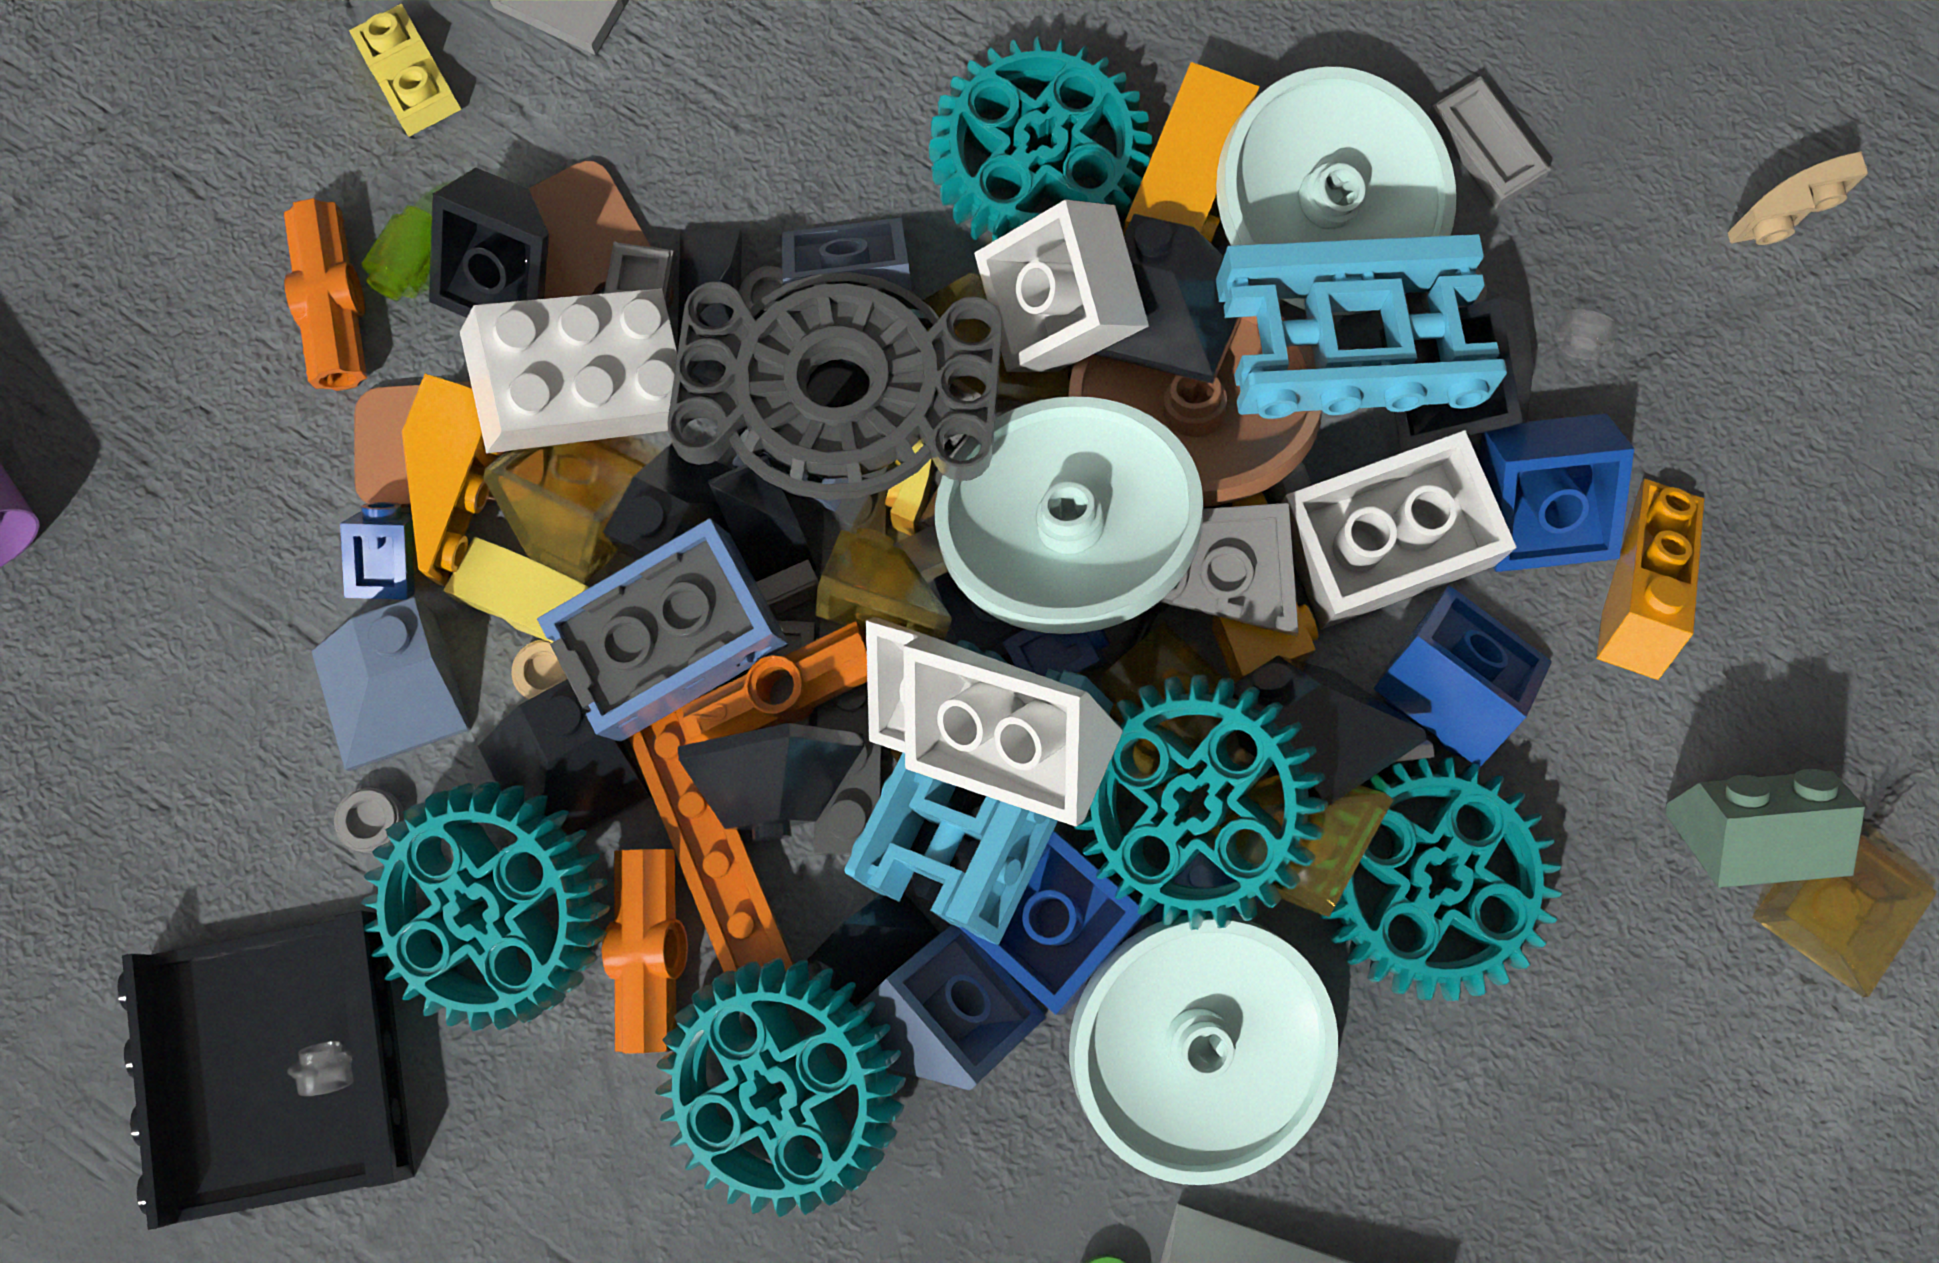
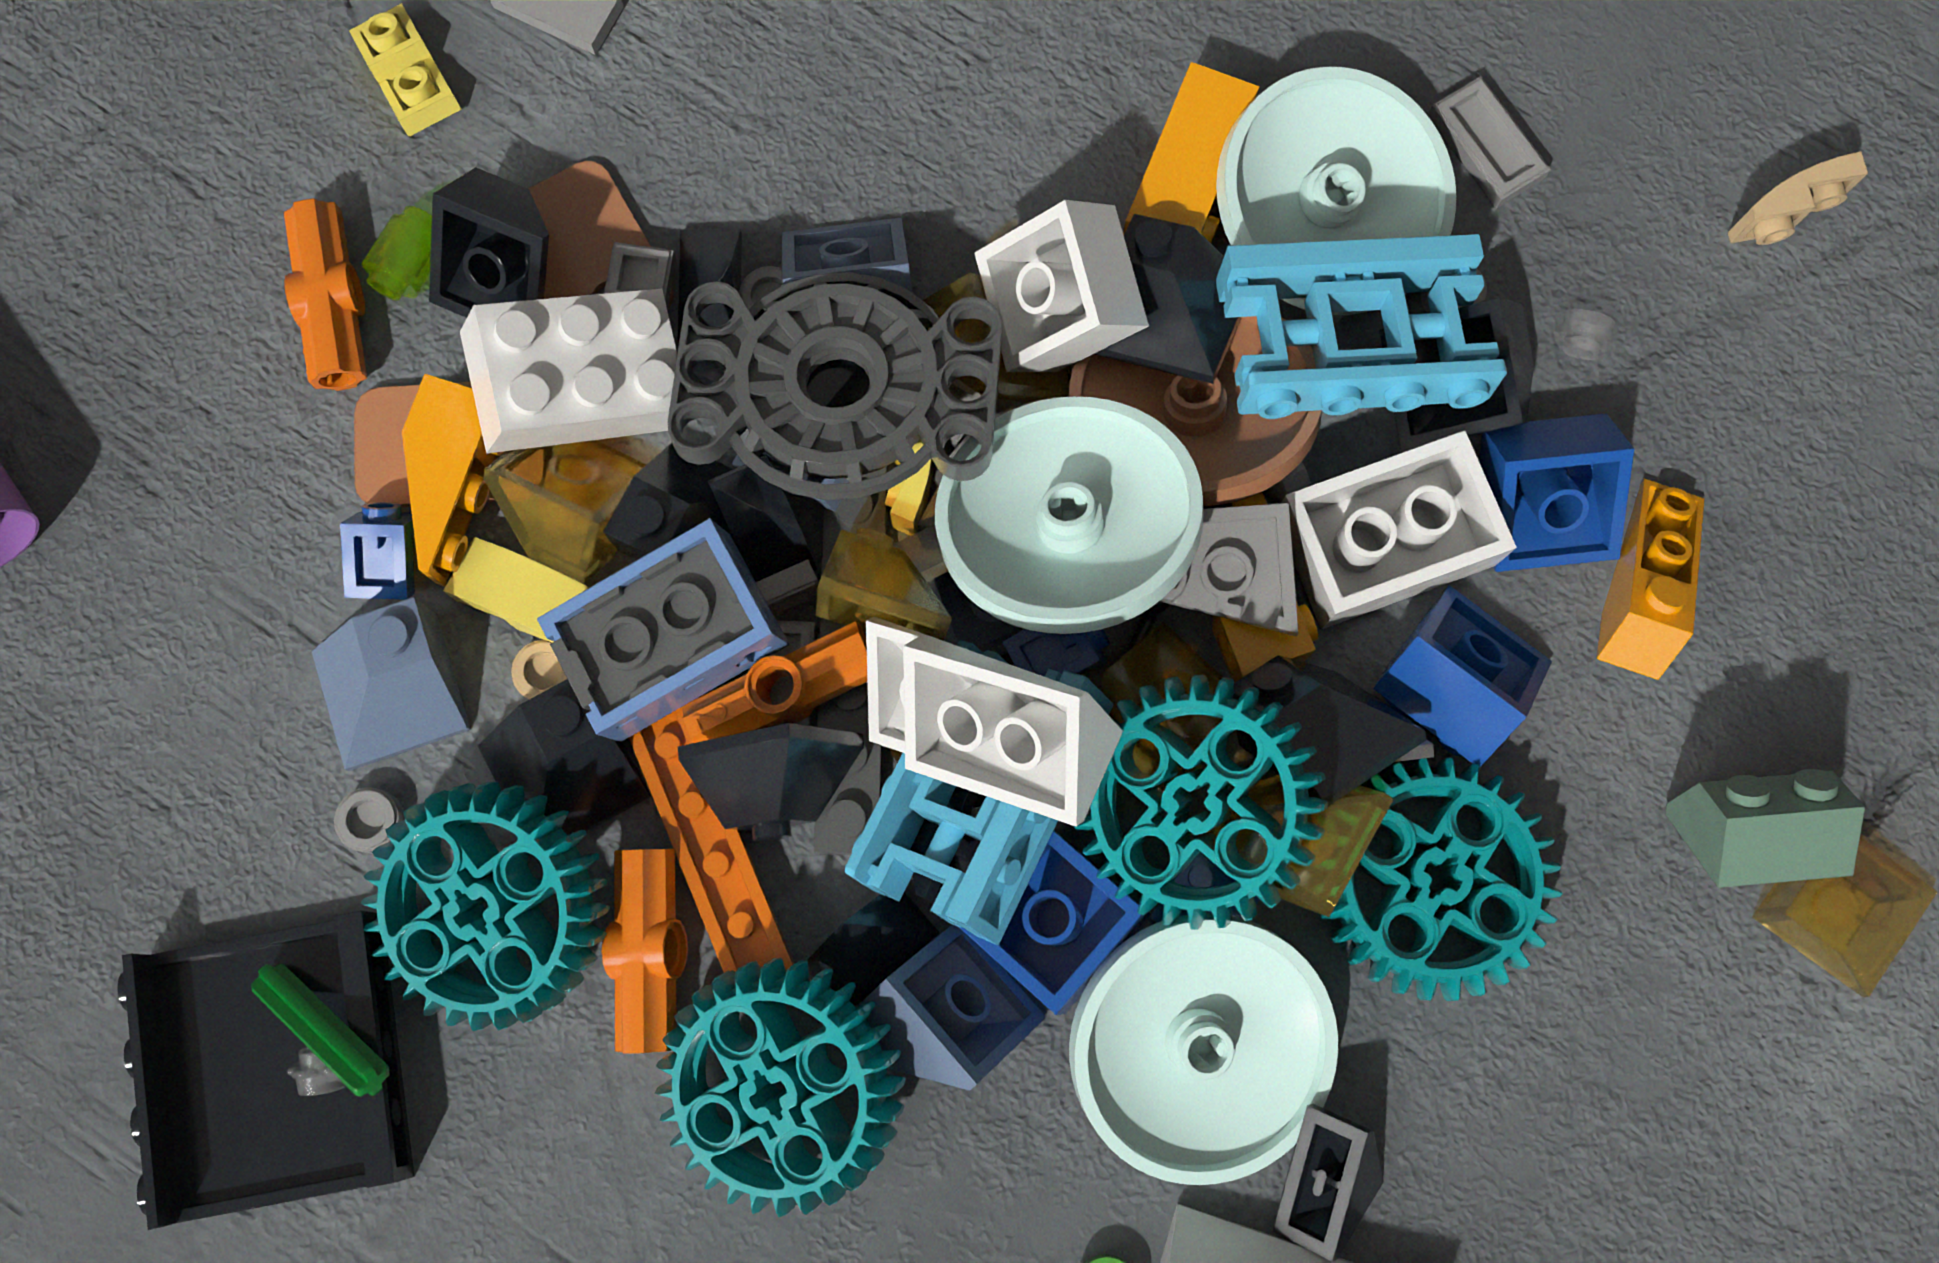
teal gear [929,36,1152,242] -> none
none -> green axle [251,964,390,1097]
none -> black slope [1273,1104,1383,1262]

